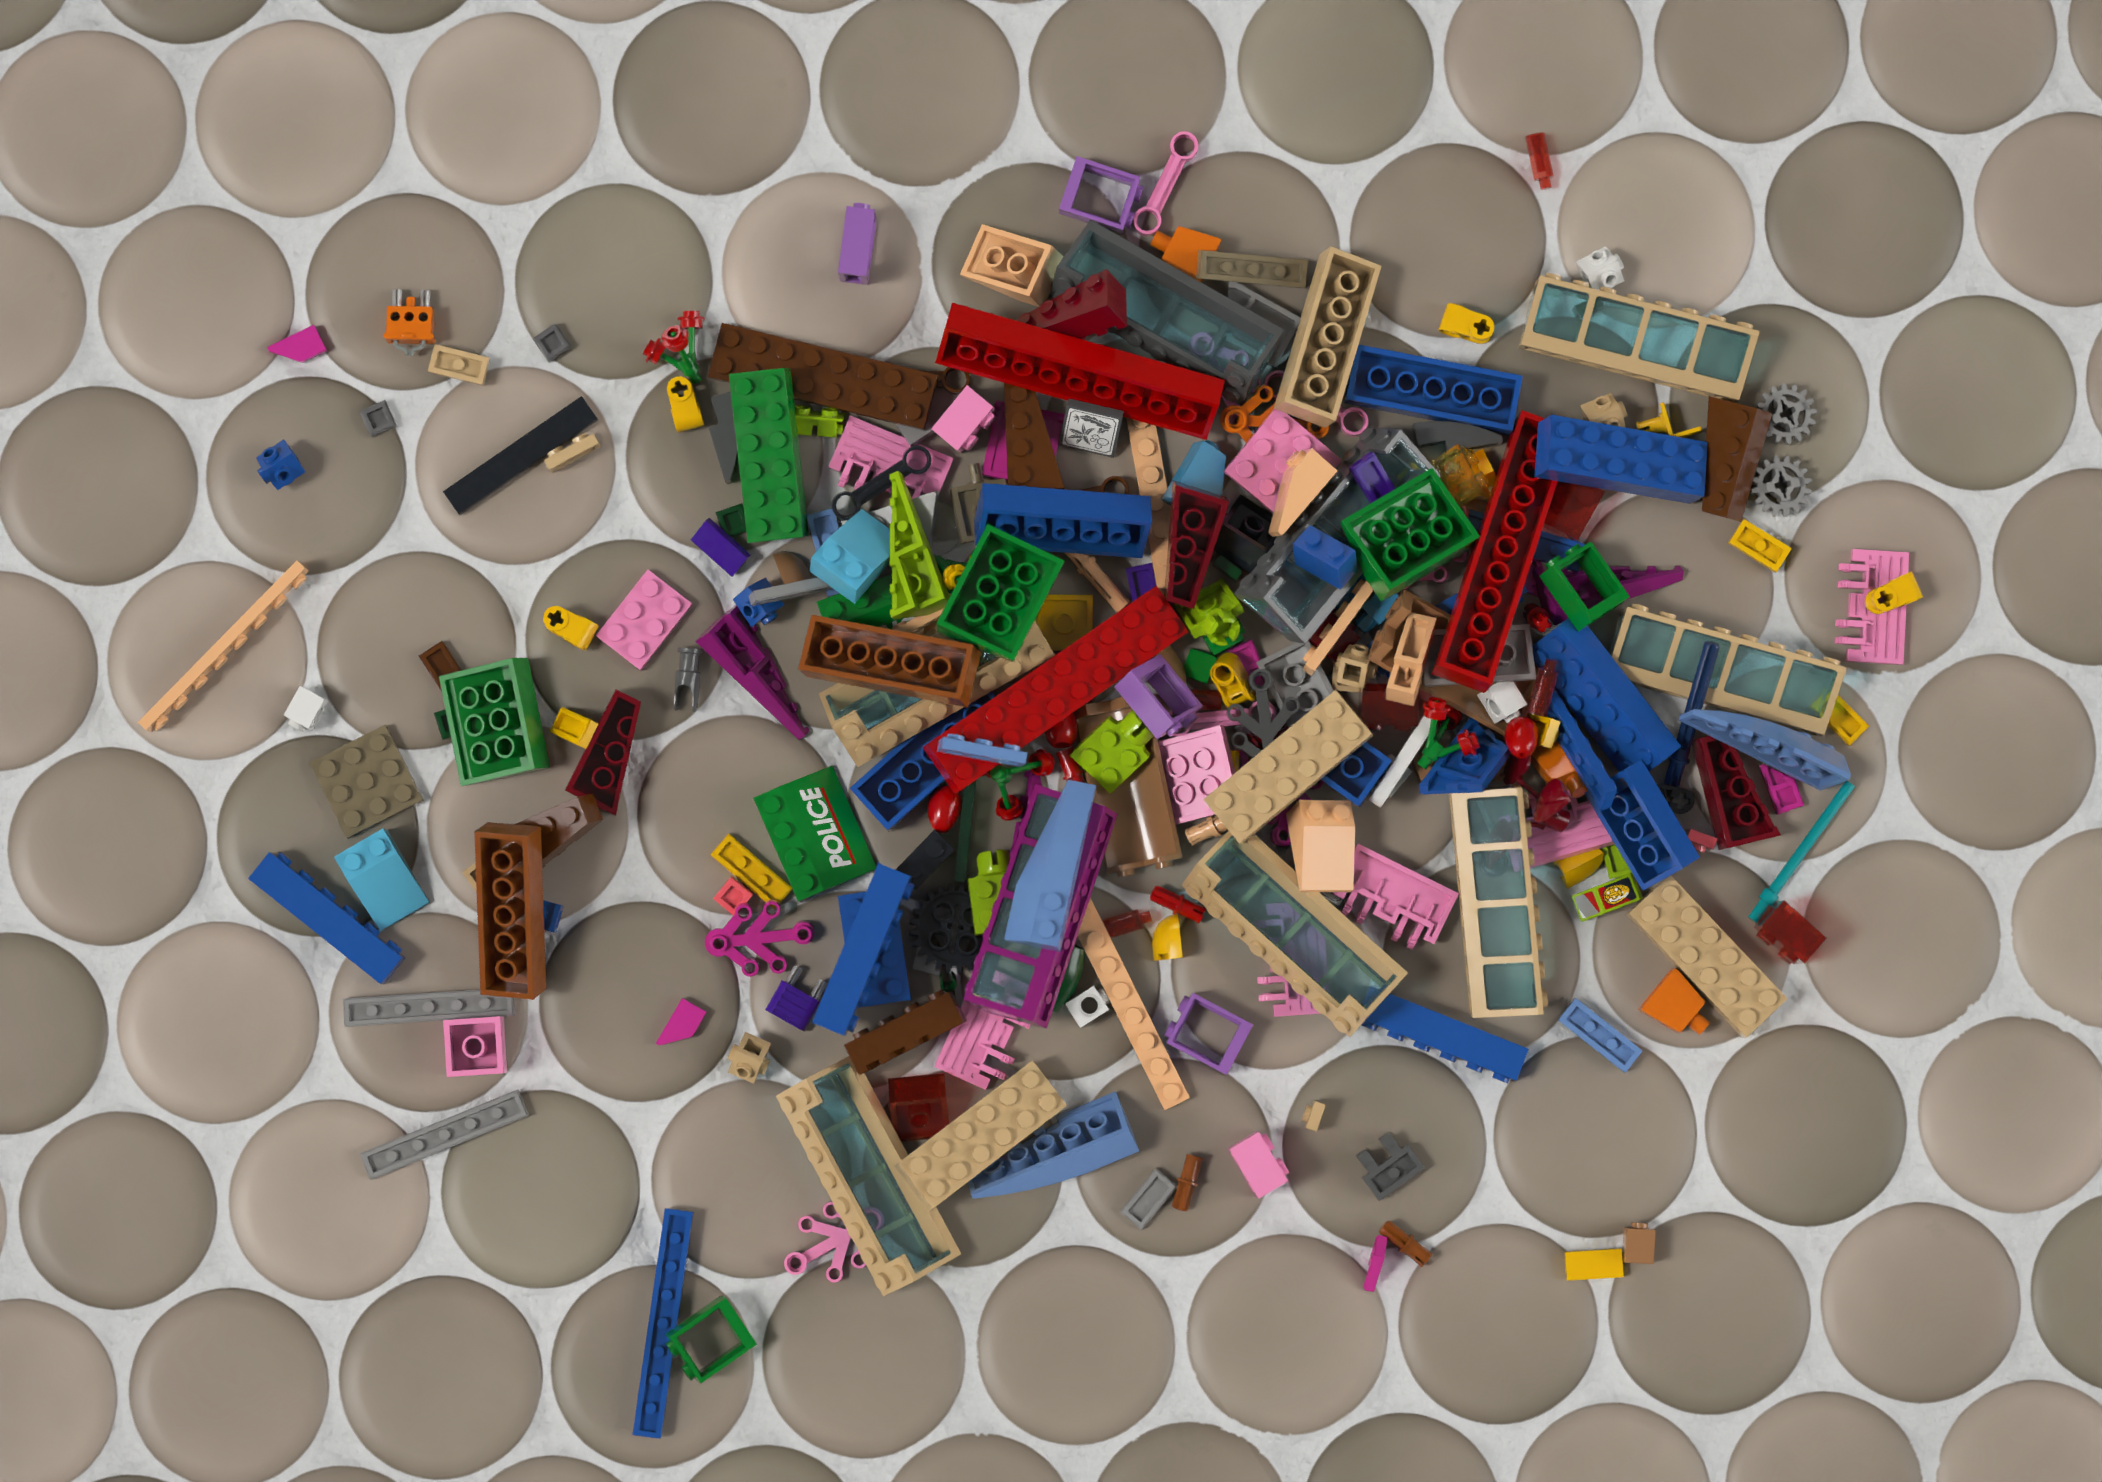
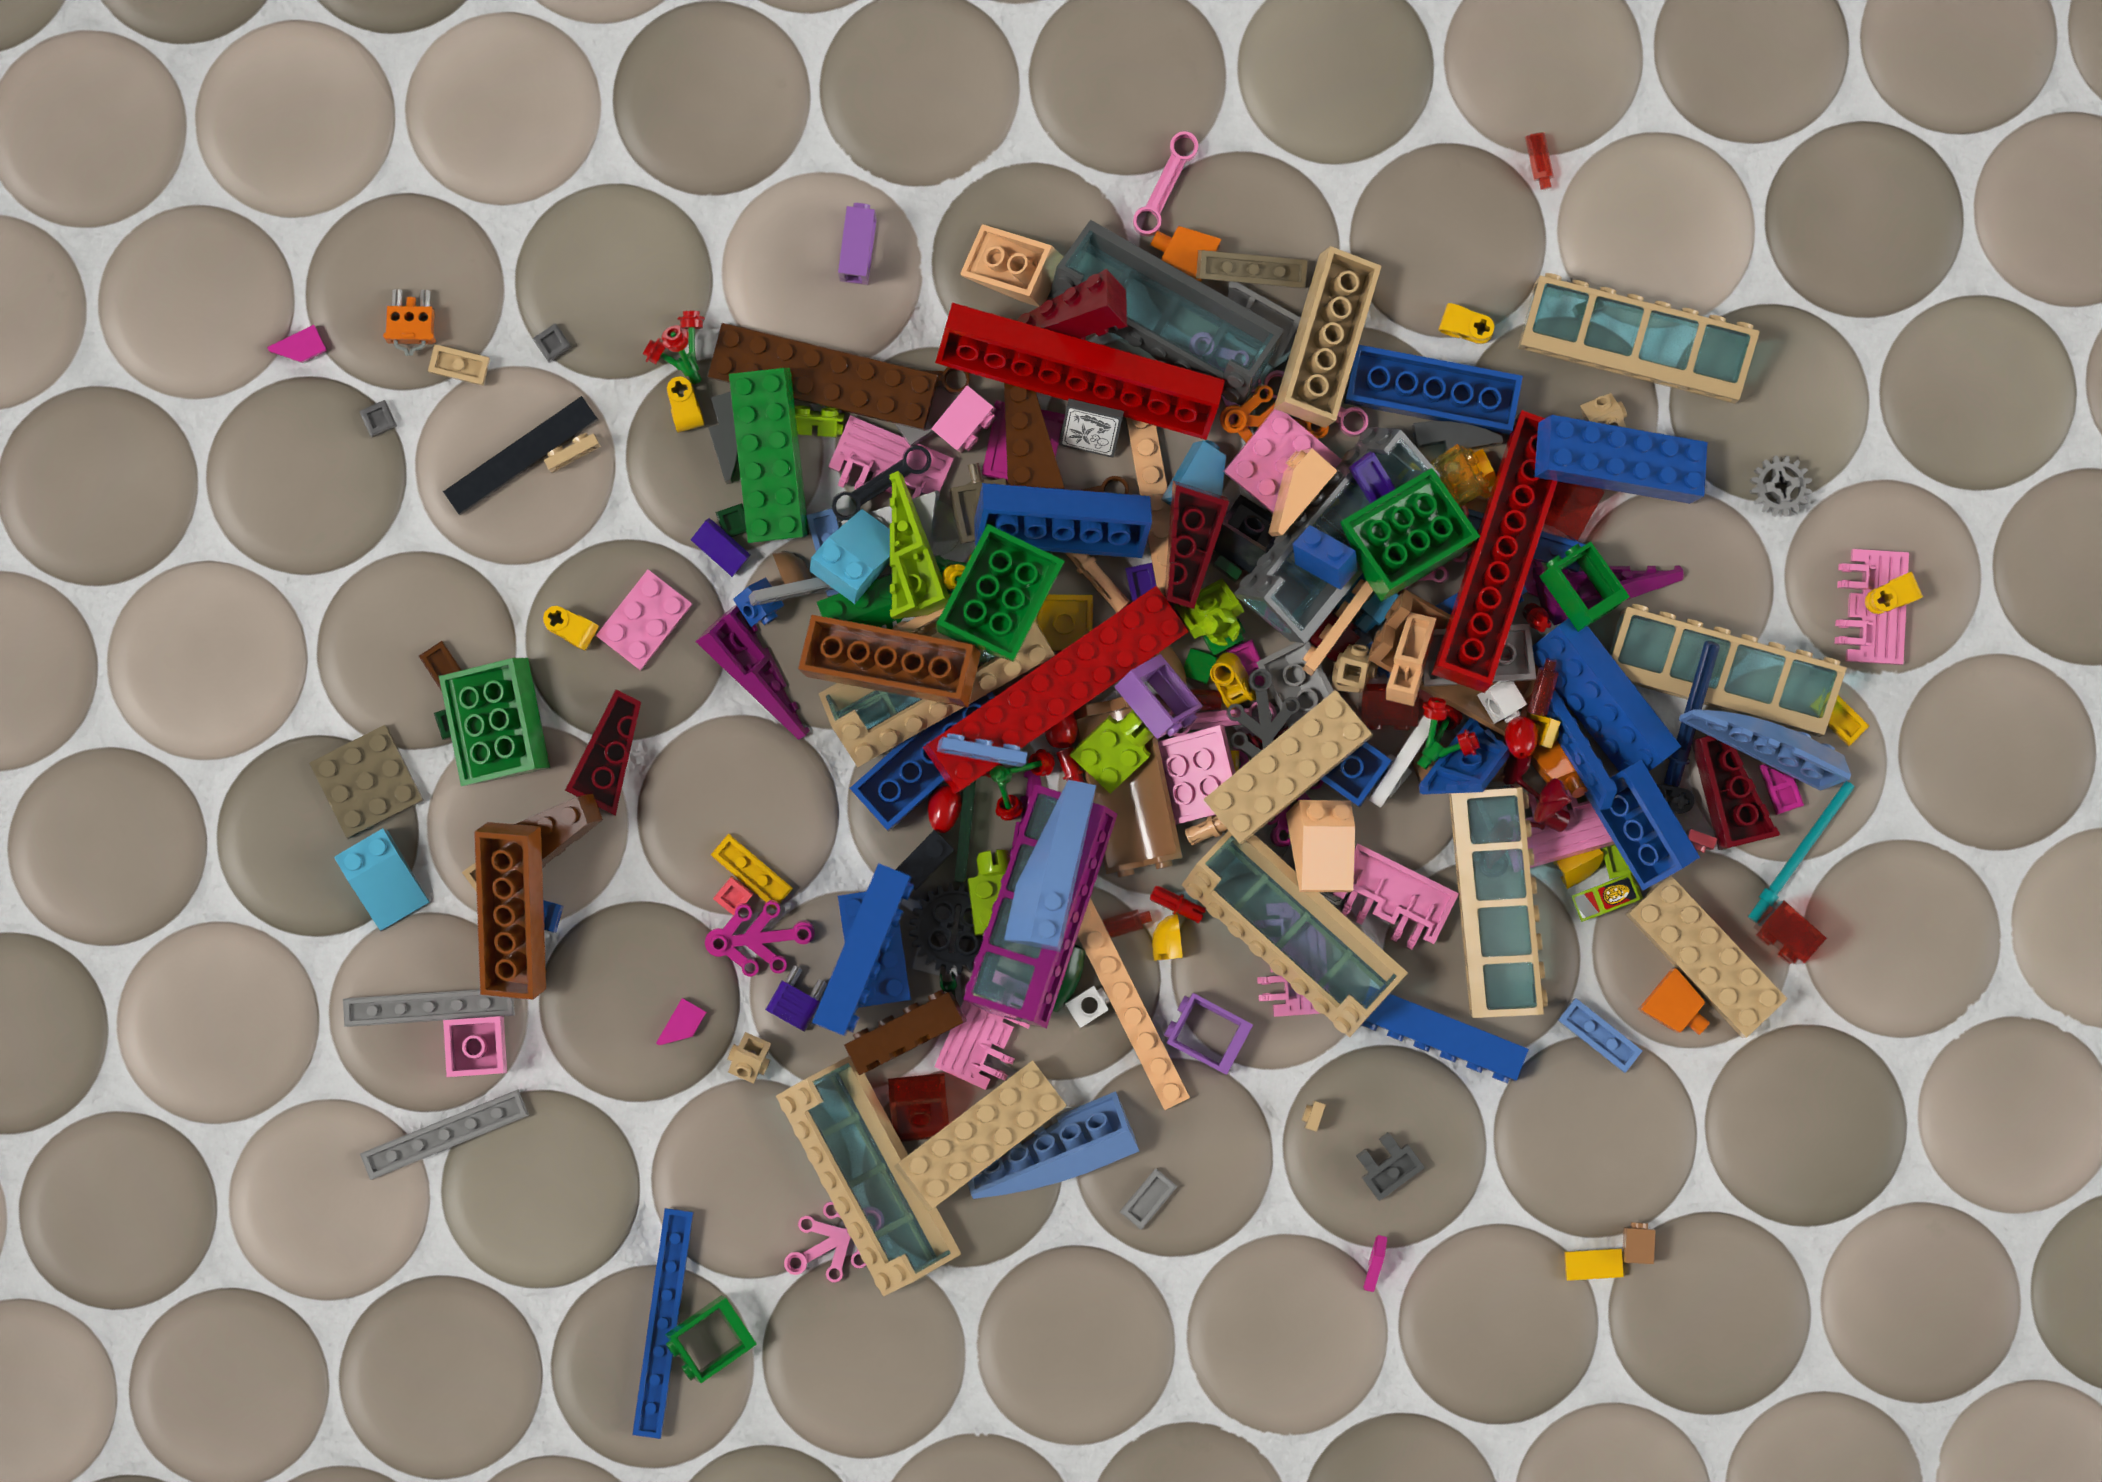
light nougat plate [138,561,309,732] -> none
blue brick [248,851,405,984] -> none
blue brick [256,439,306,491] -> none
white brick [284,686,329,732] -> none
yellow tile [550,707,598,749] -> none
dark grey piece [674,647,703,712] -> none
green slope [753,766,876,903] -> none
medium lavender window [1059,156,1144,235] -> none
dark orange axle [1172,1154,1204,1211] -> none
bright pink brick [1227,1131,1289,1199] -> none
dark orange axle [1379,1221,1432,1267] -> none
white brick [1576,246,1624,290] -> none
yellow bracket [1636,402,1702,438] -> none
reddish brown wedge [1702,396,1772,522] -> none
yellow plate [1727,519,1792,573] -> none
light grey gear [1755,383,1817,445] -> none

